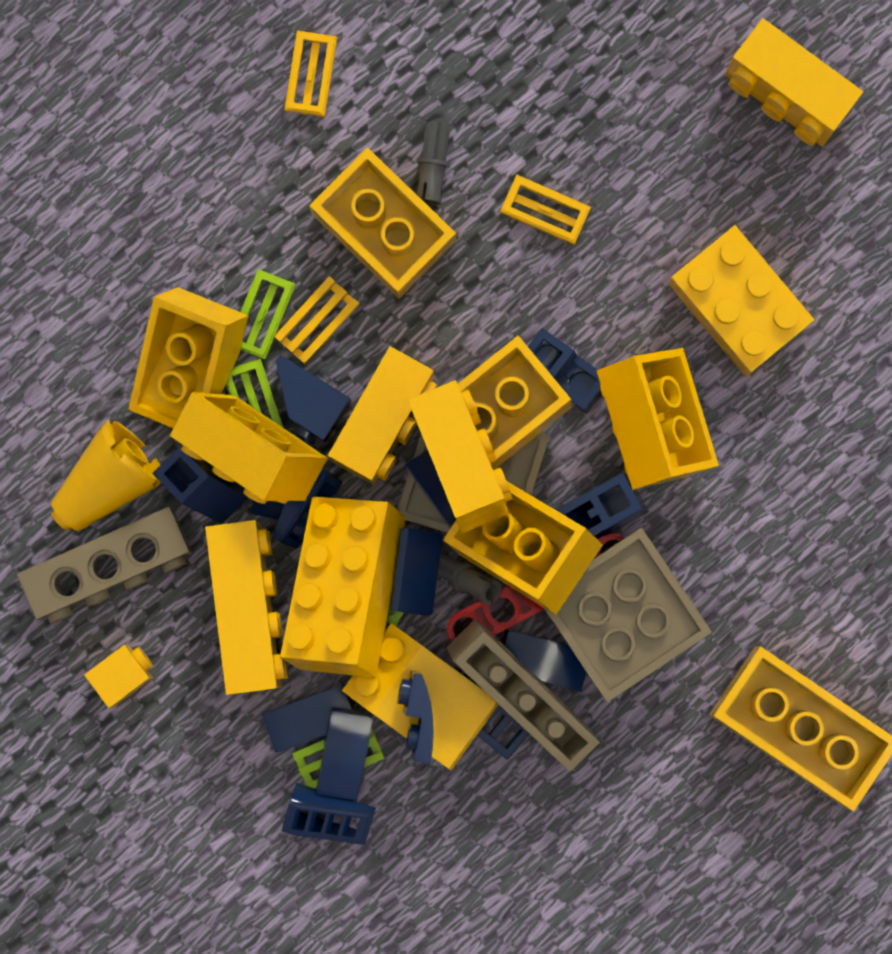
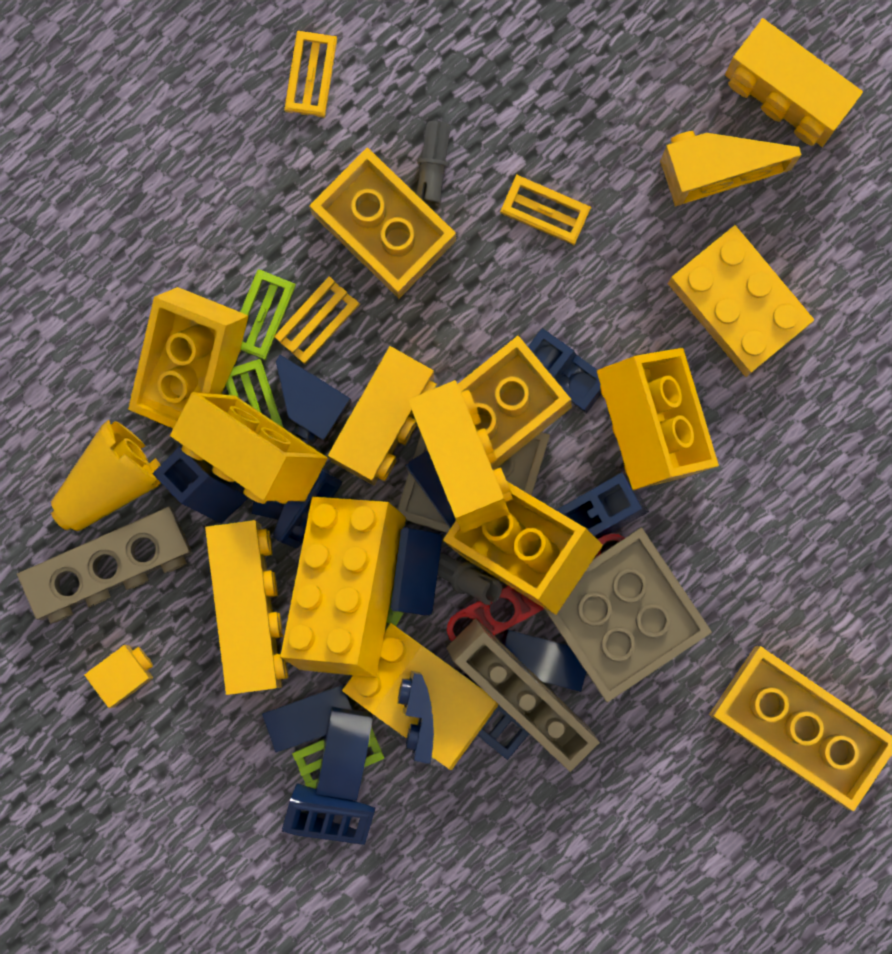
none -> yellow slope [660,131,802,207]

